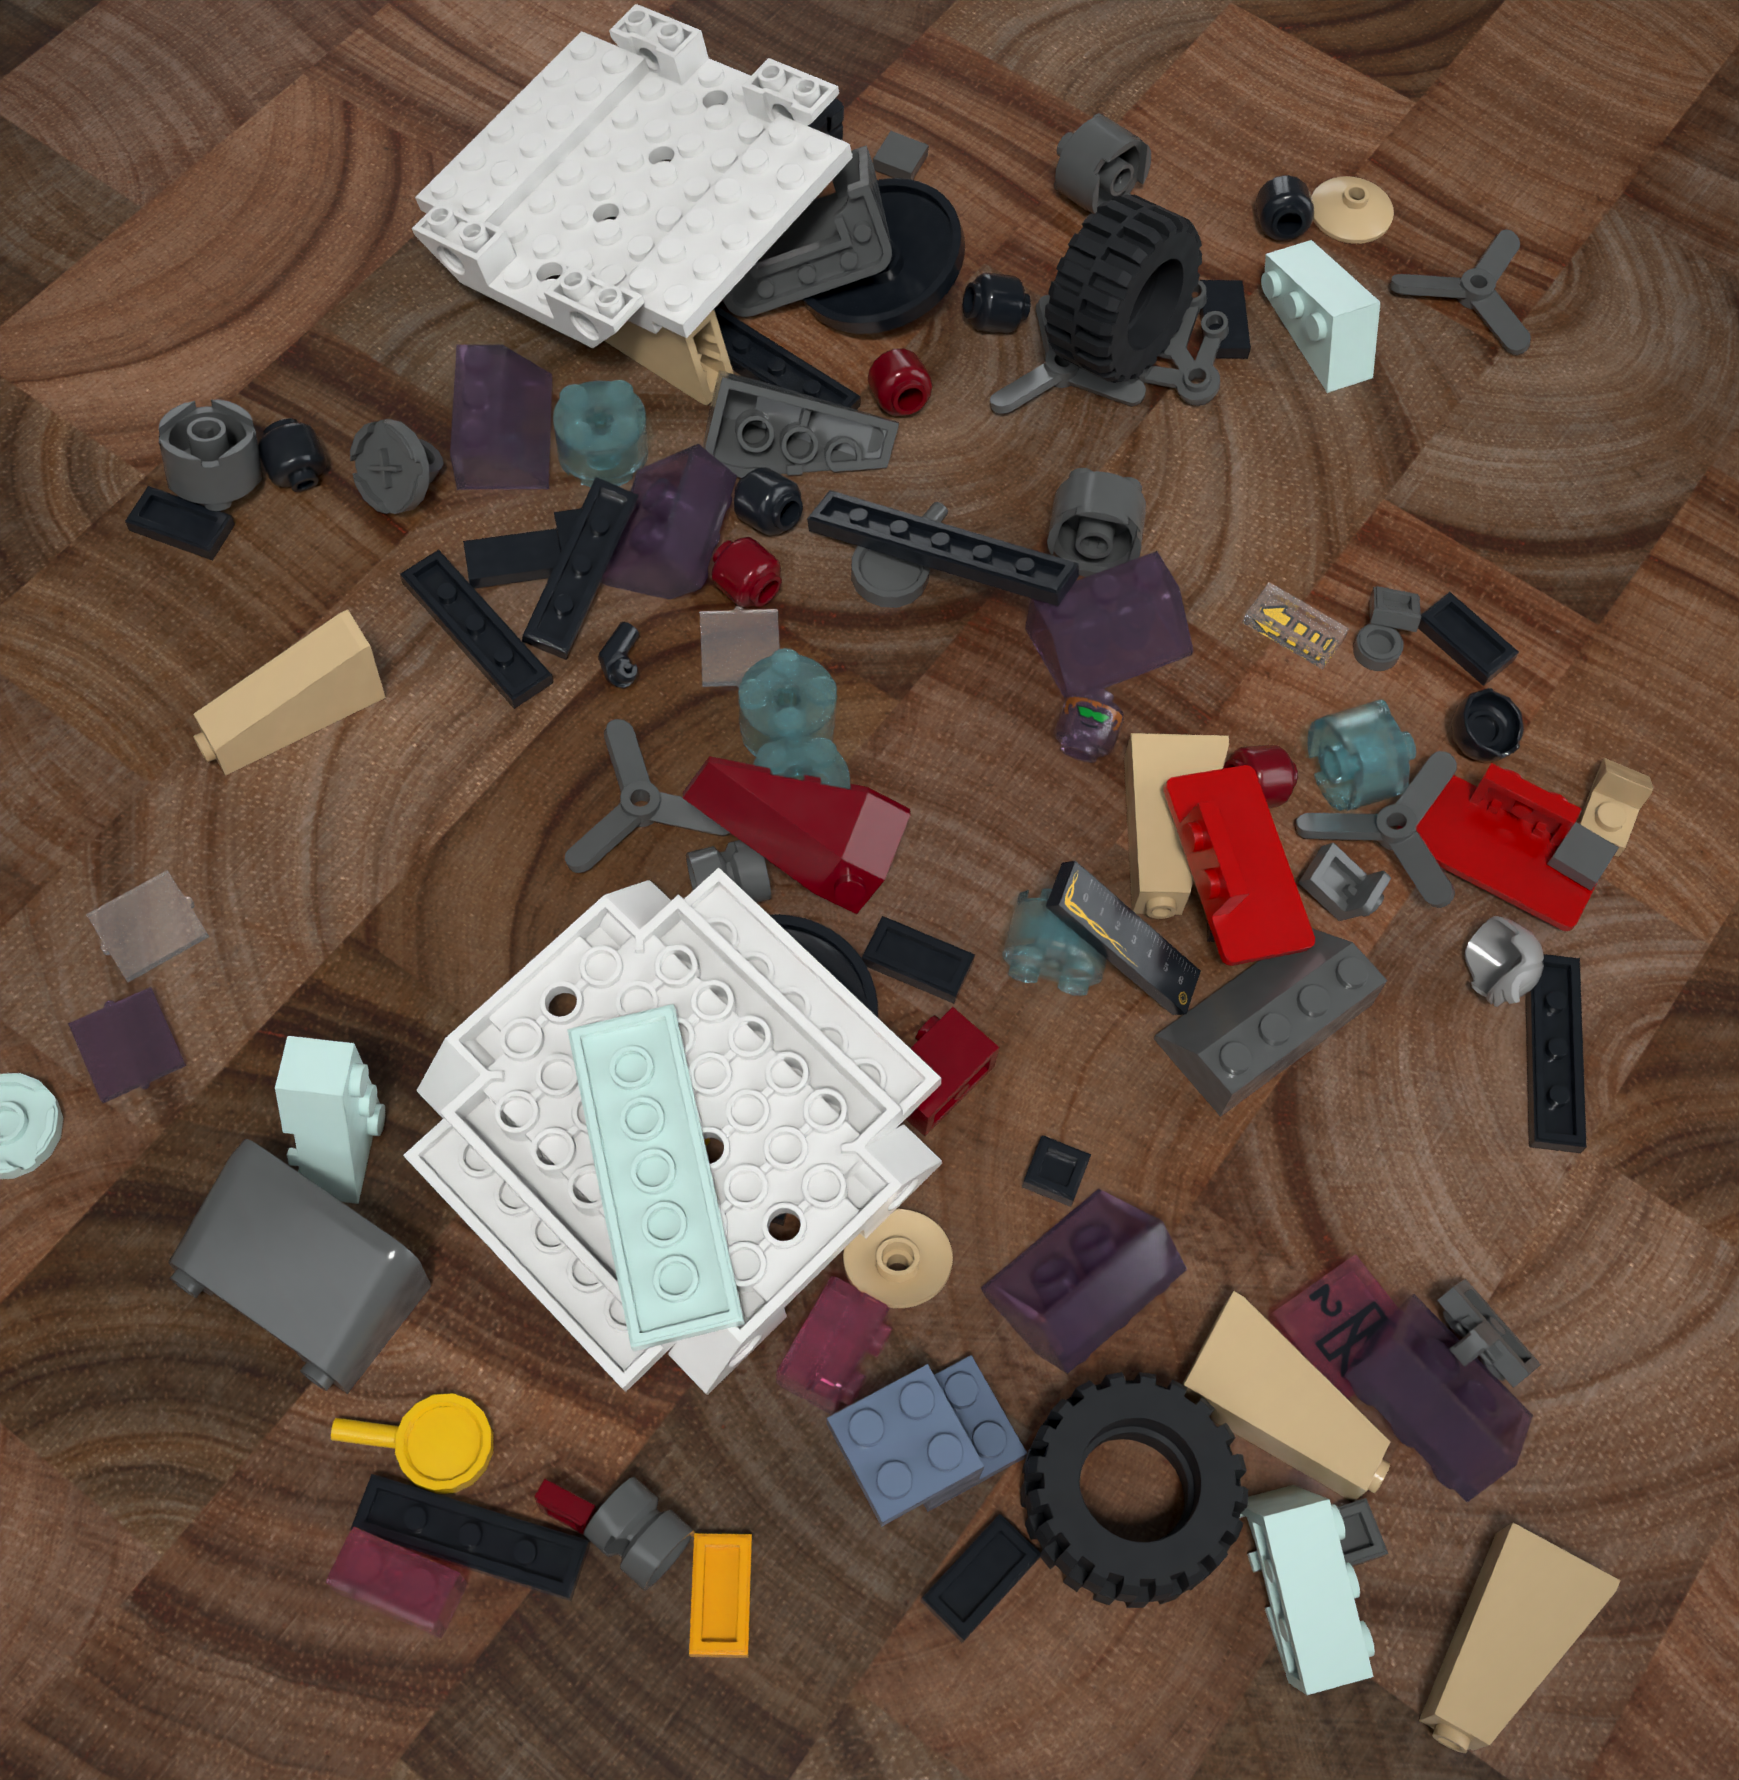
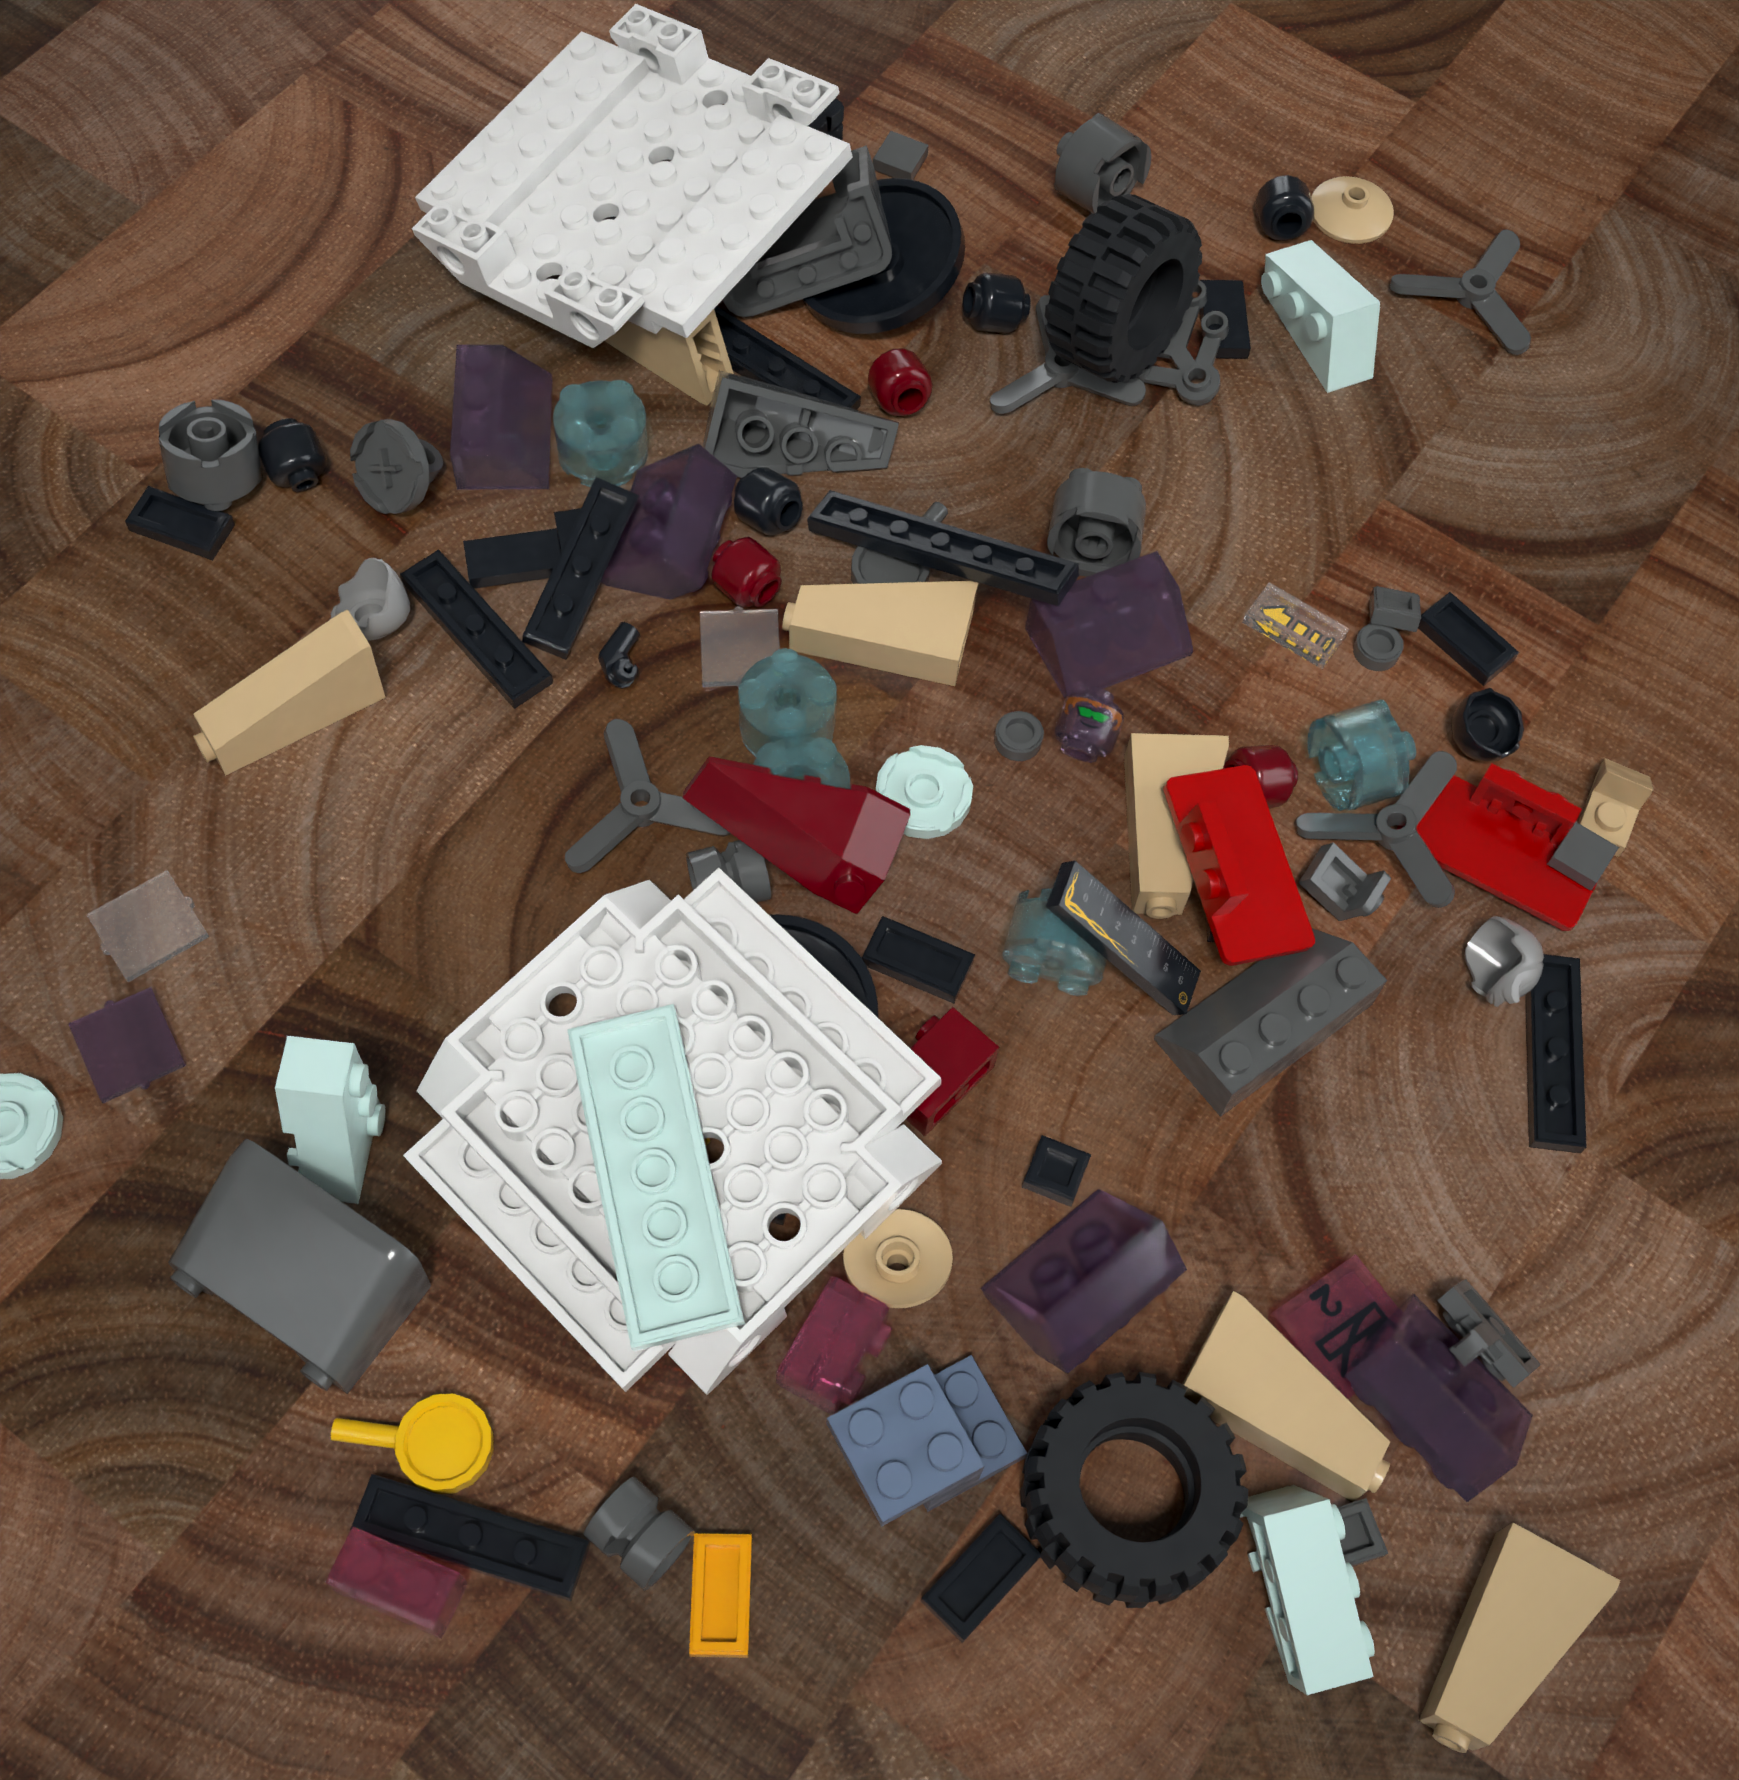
dark red tile [534,1479,597,1535] -> none
none -> light grey hair [329,558,410,641]
none -> tan slope [782,581,978,686]
none -> light aqua tile [875,745,973,839]
none -> dark grey tile [994,711,1044,761]

